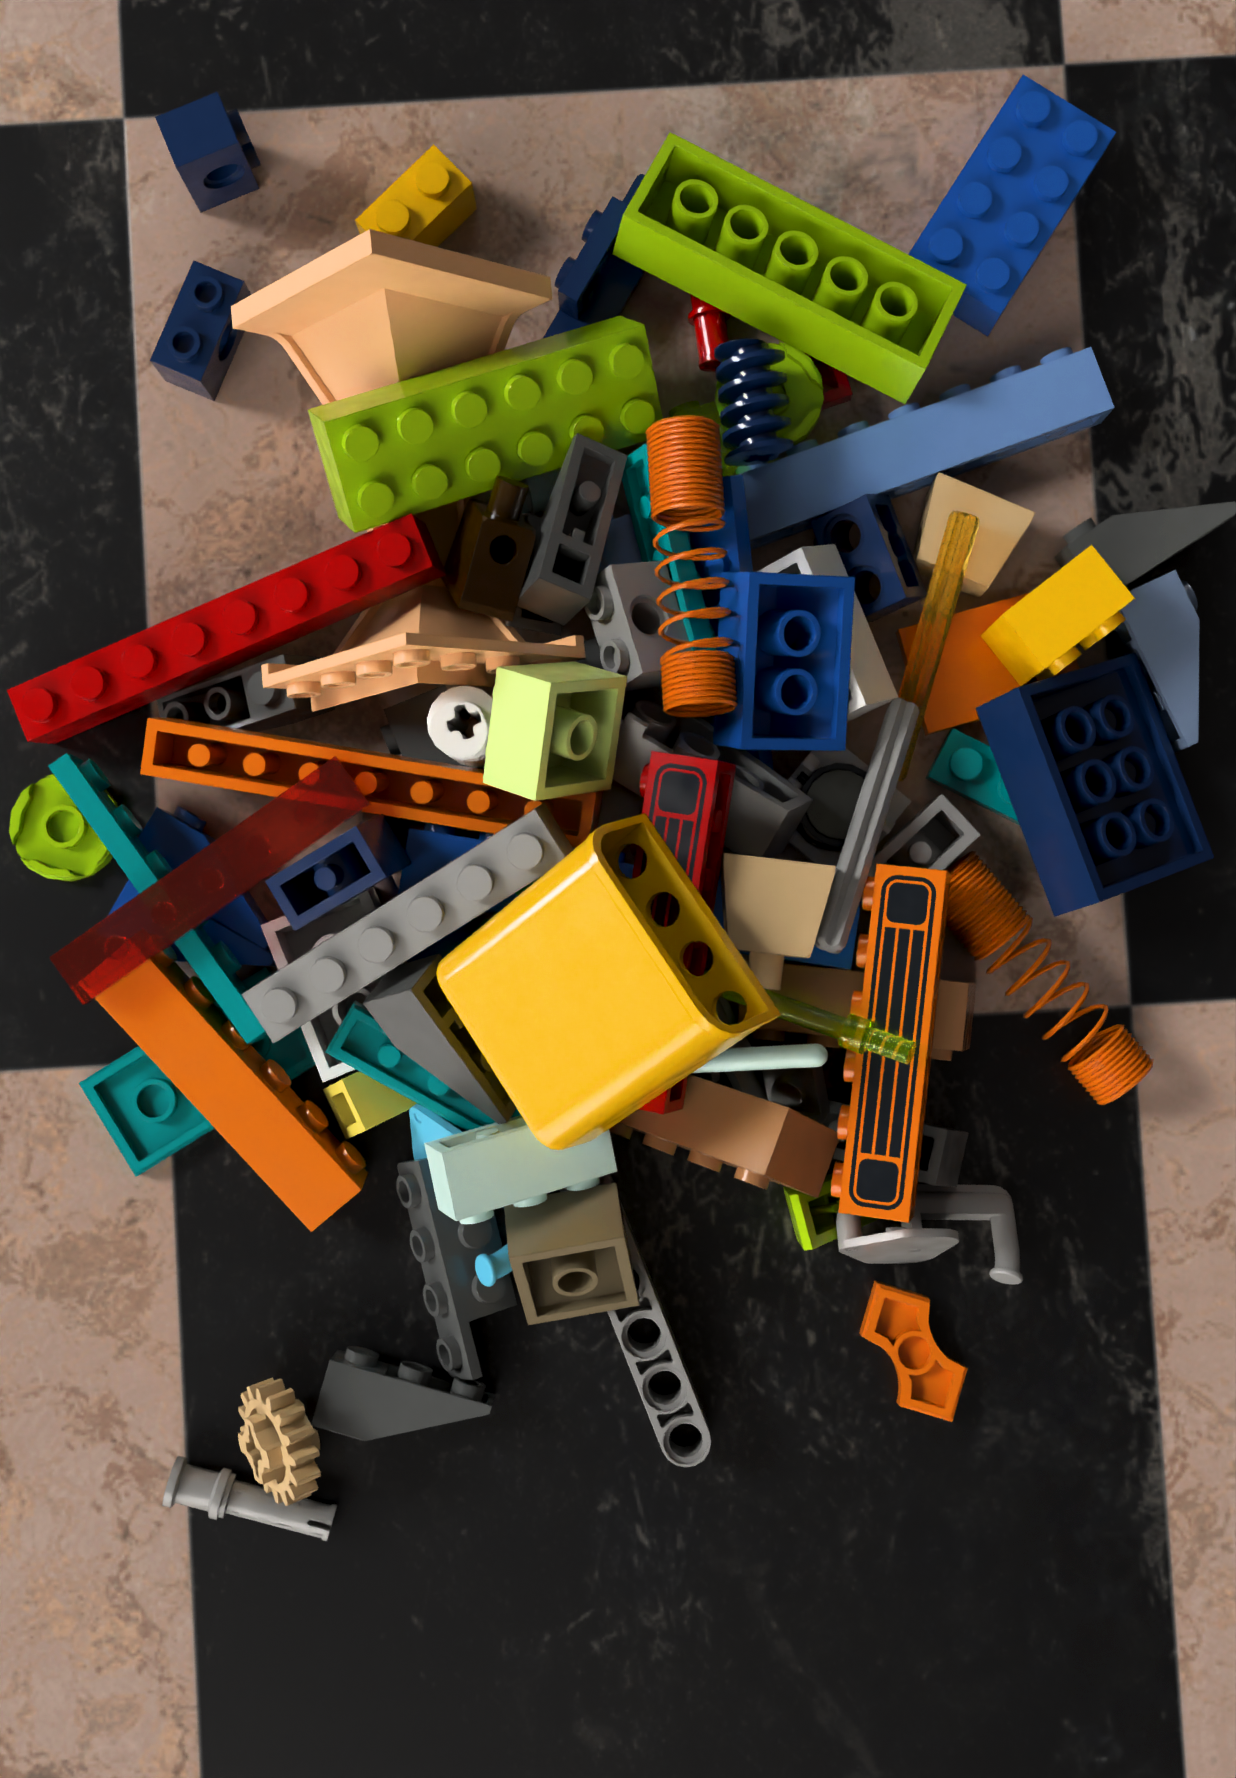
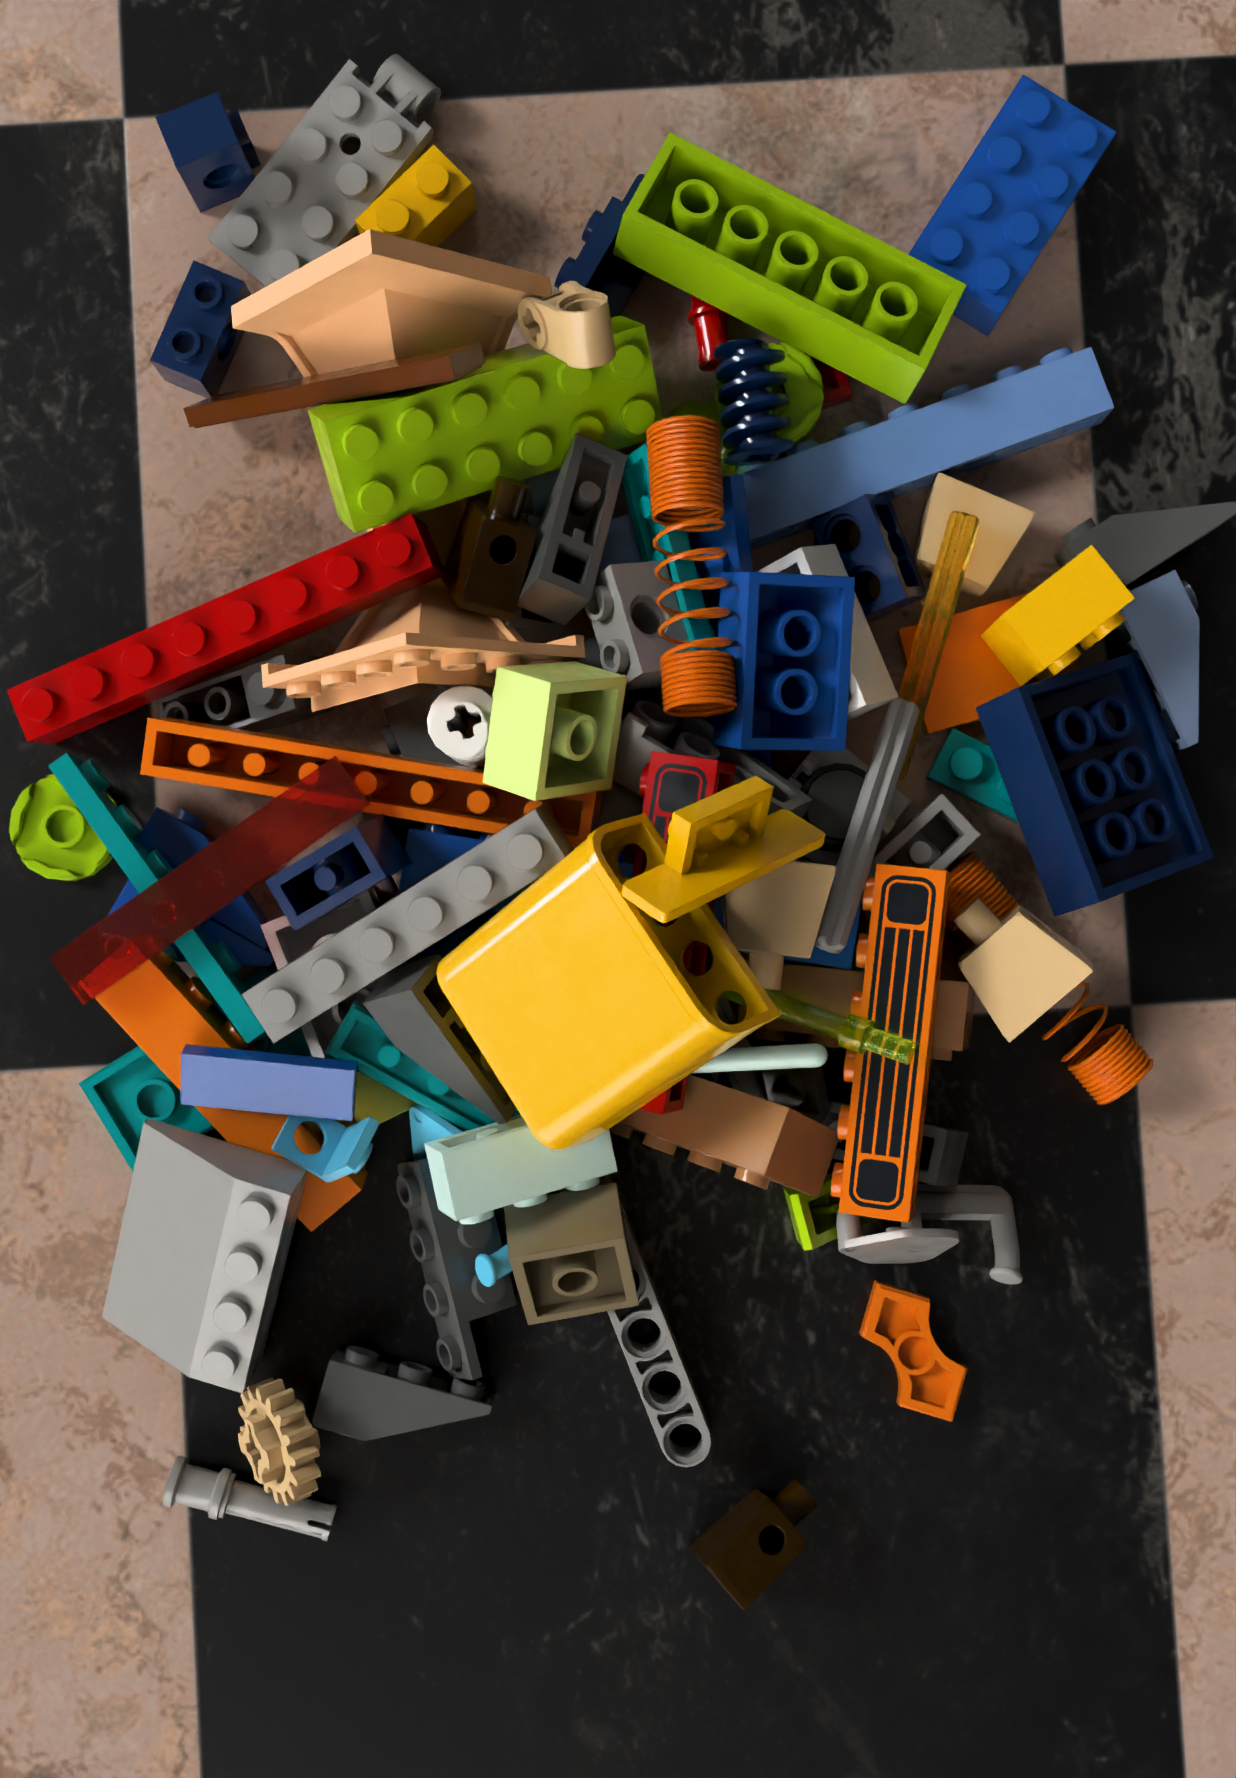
none -> light grey slope [102,1118,308,1394]
none -> tile [180,1044,358,1121]
none -> reddish brown tile [183,342,485,429]
none -> light grey hinge [208,54,441,287]
none -> medium azure bracket [271,1115,380,1183]
none -> tan piece [517,280,616,369]
none -> yellow bracket [622,776,826,923]
none -> dark brown torso [688,1479,818,1611]
none -> tan torso [953,898,1094,1043]

